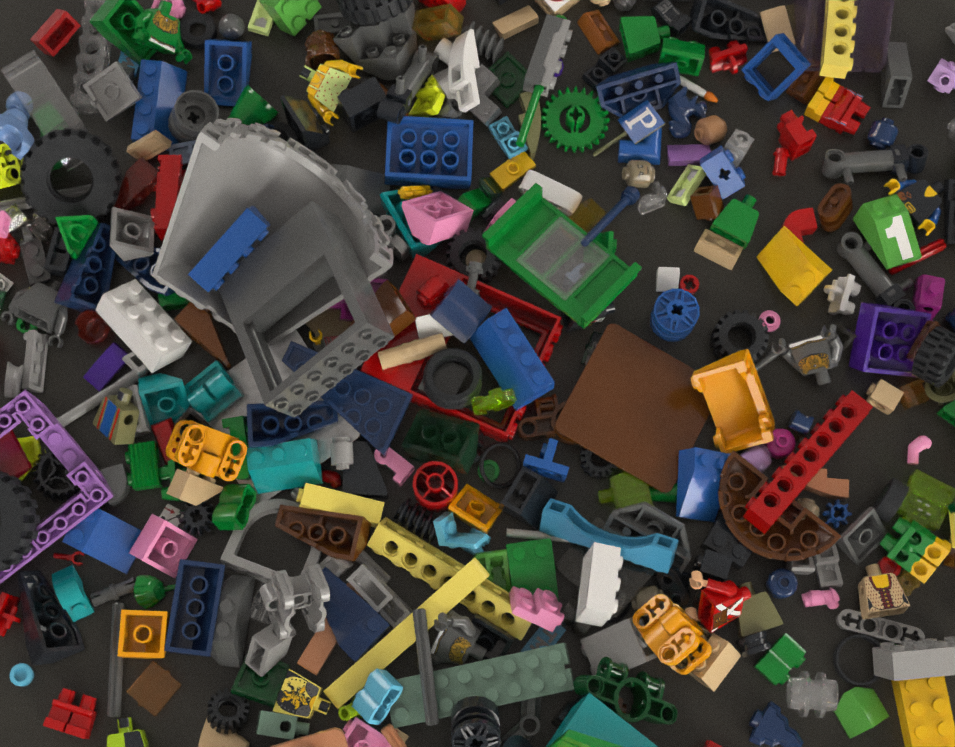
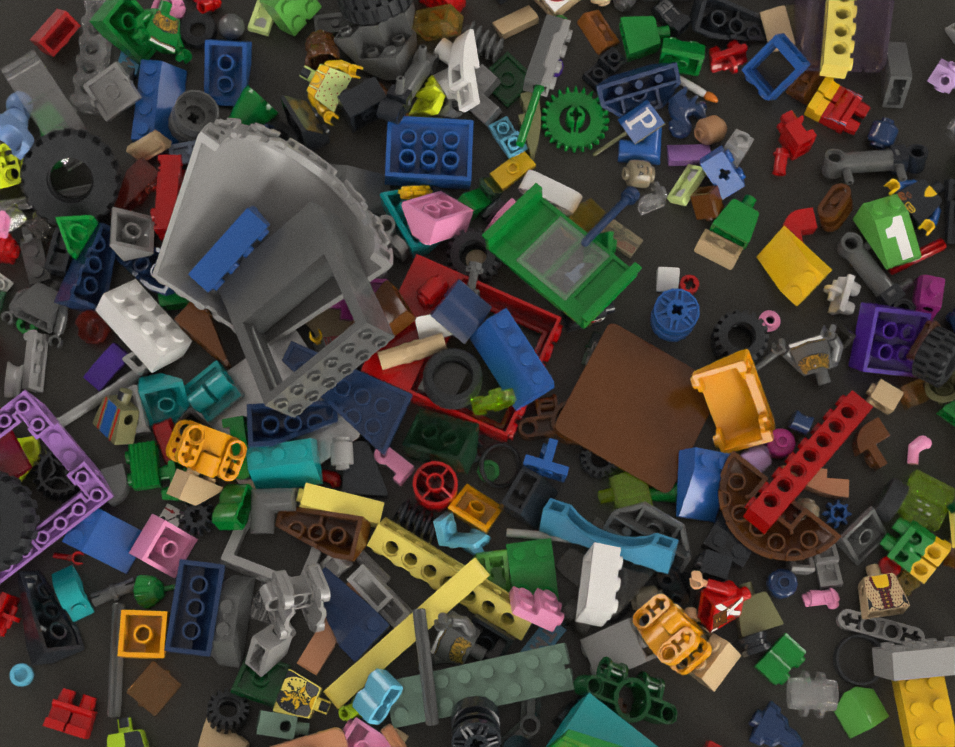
none -> dark grey brick [250,488,297,534]
none -> dark tan tile [601,219,643,258]
none -> reddish brown brick [852,417,890,471]

